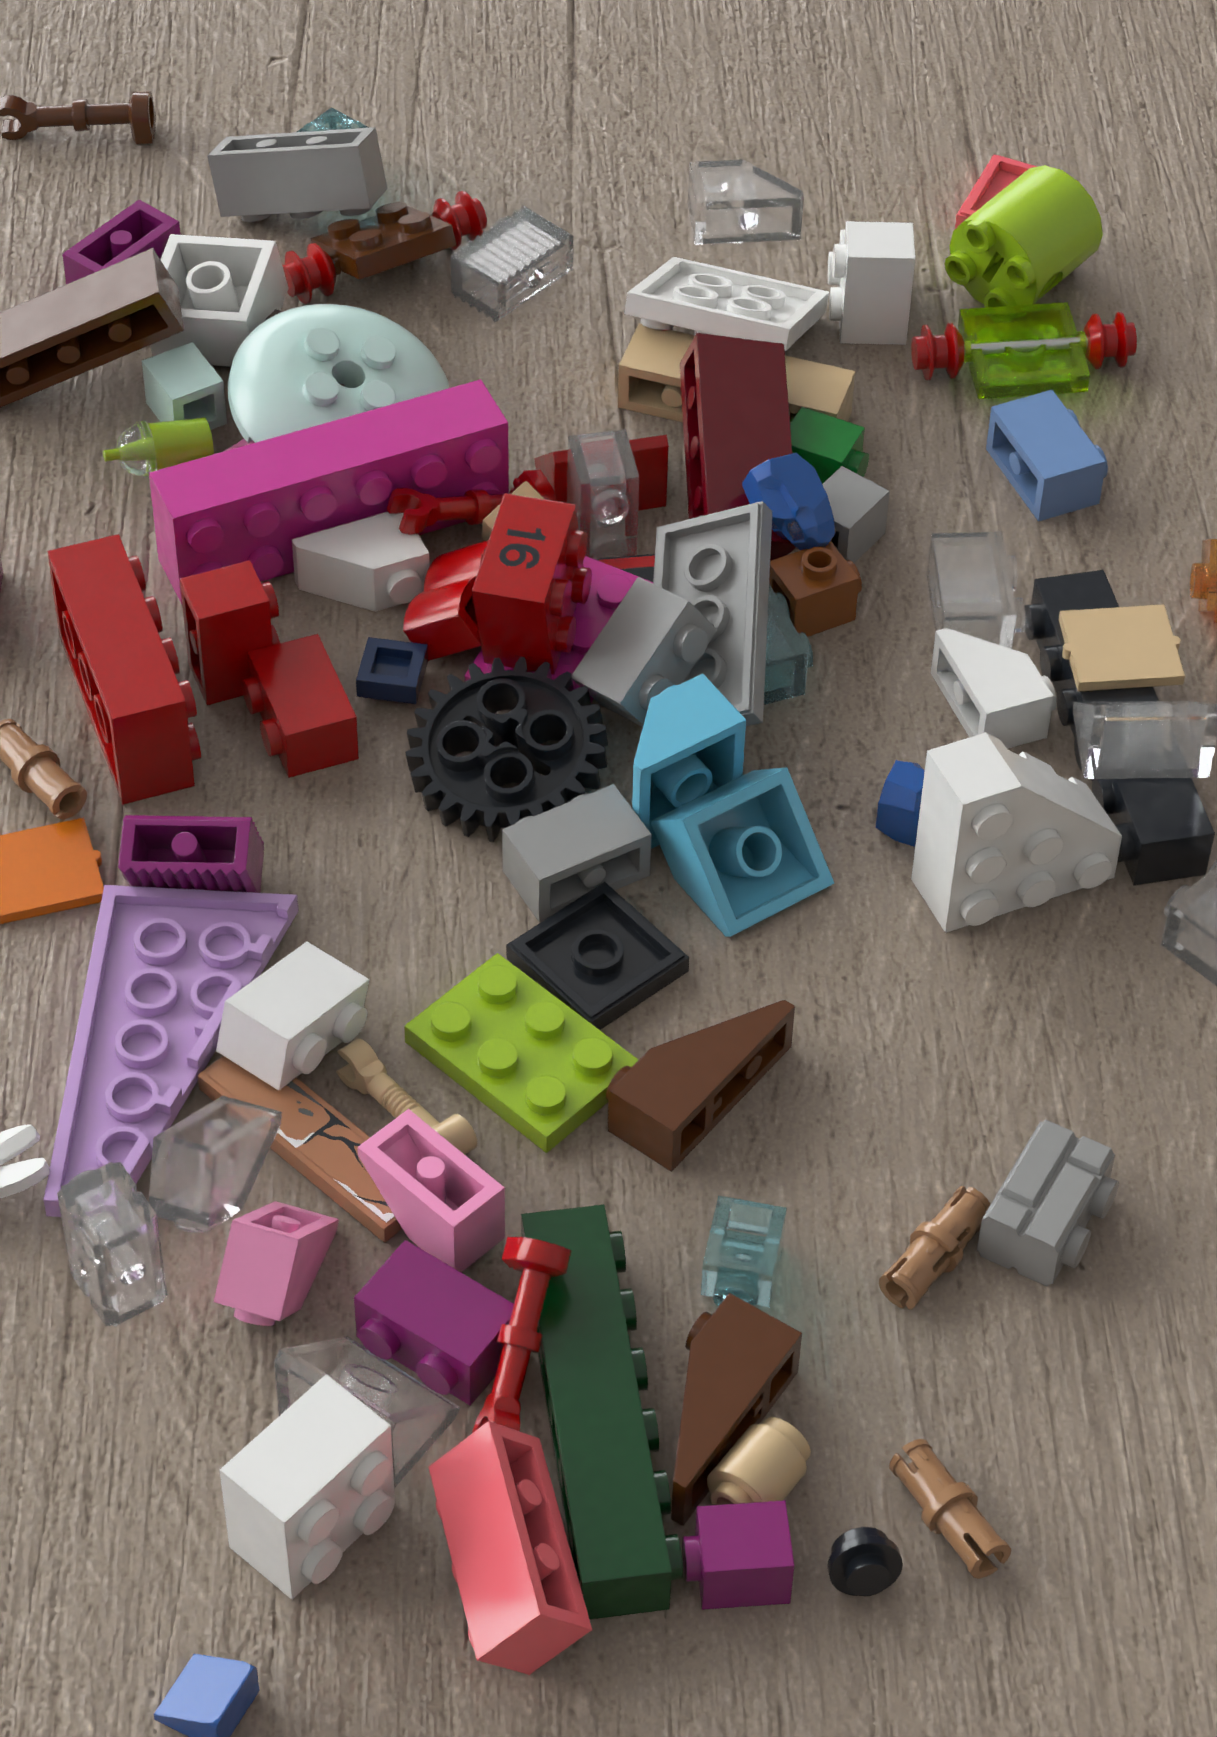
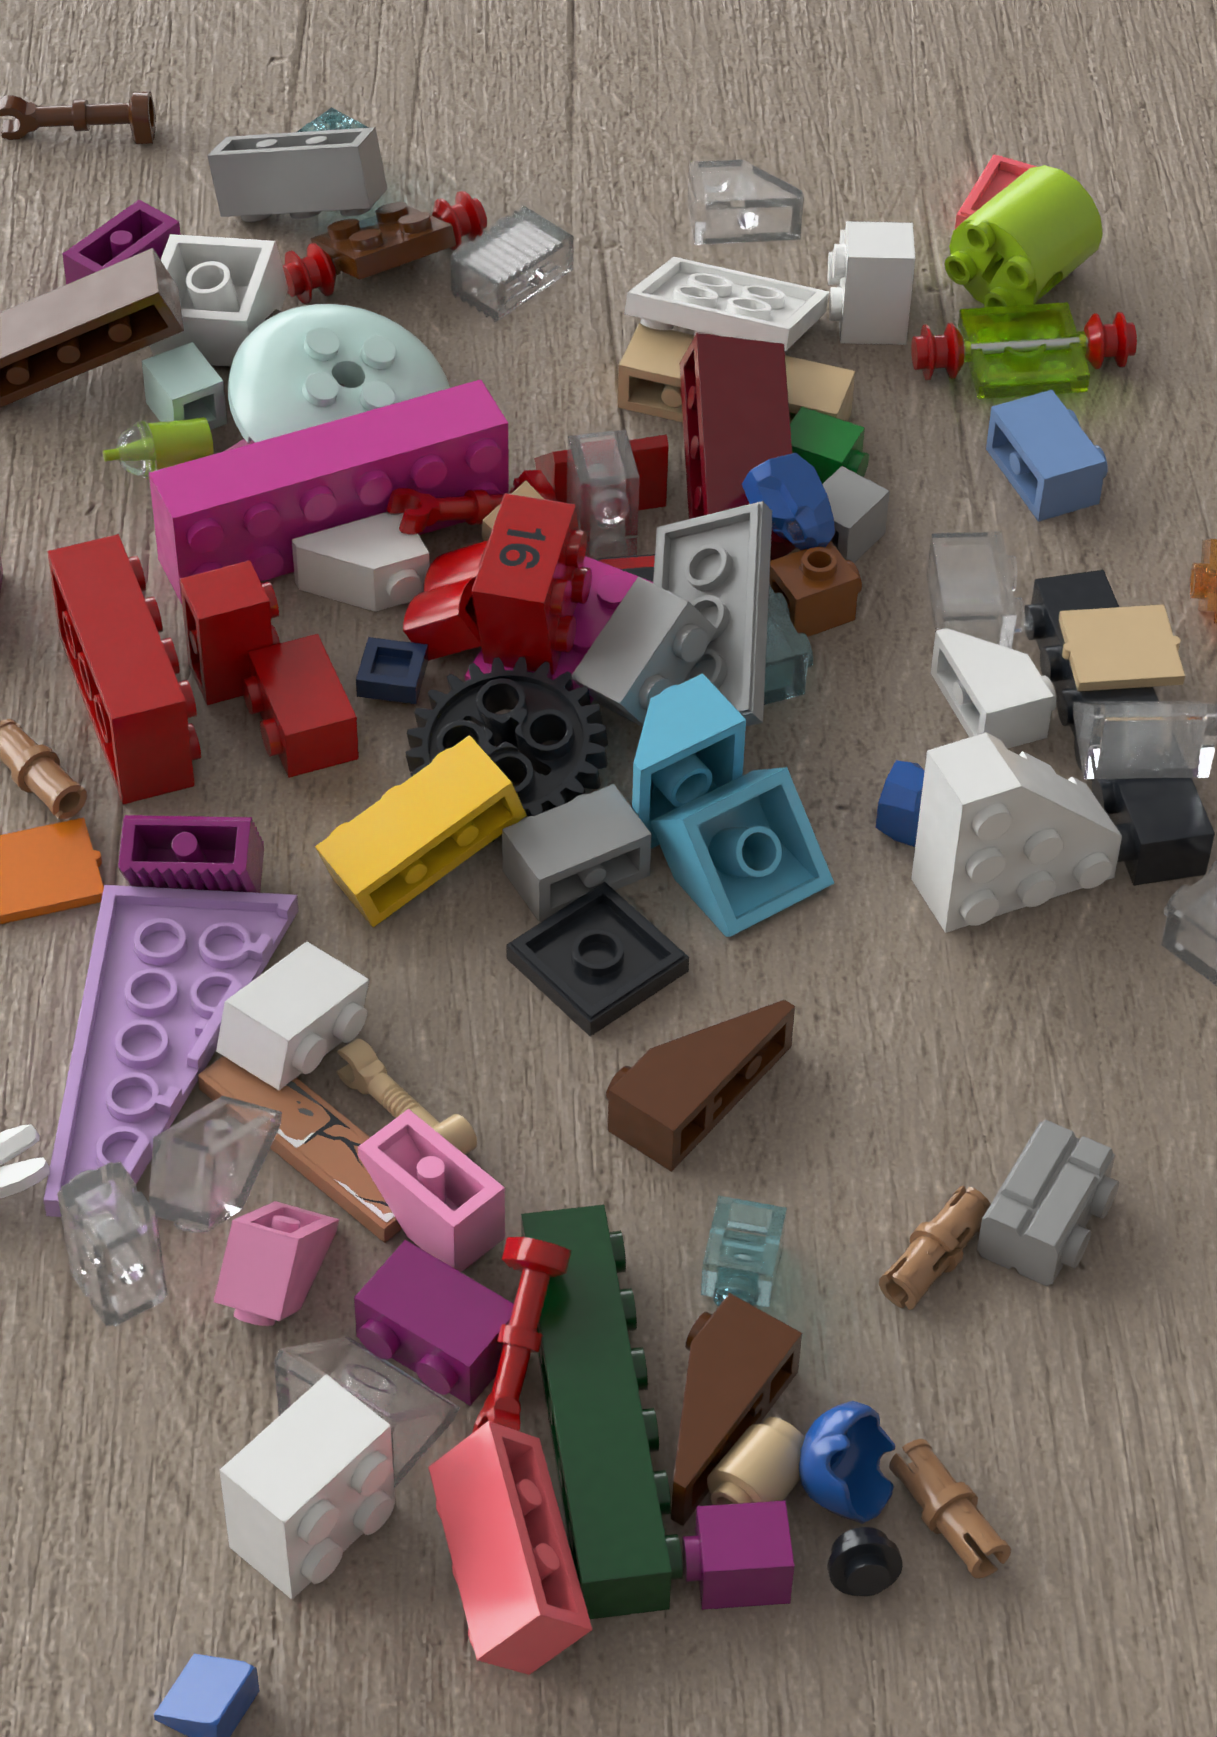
lime plate [404,953,638,1153] -> none
none -> yellow brick [315,735,527,927]
none -> blue hair [799,1401,895,1524]

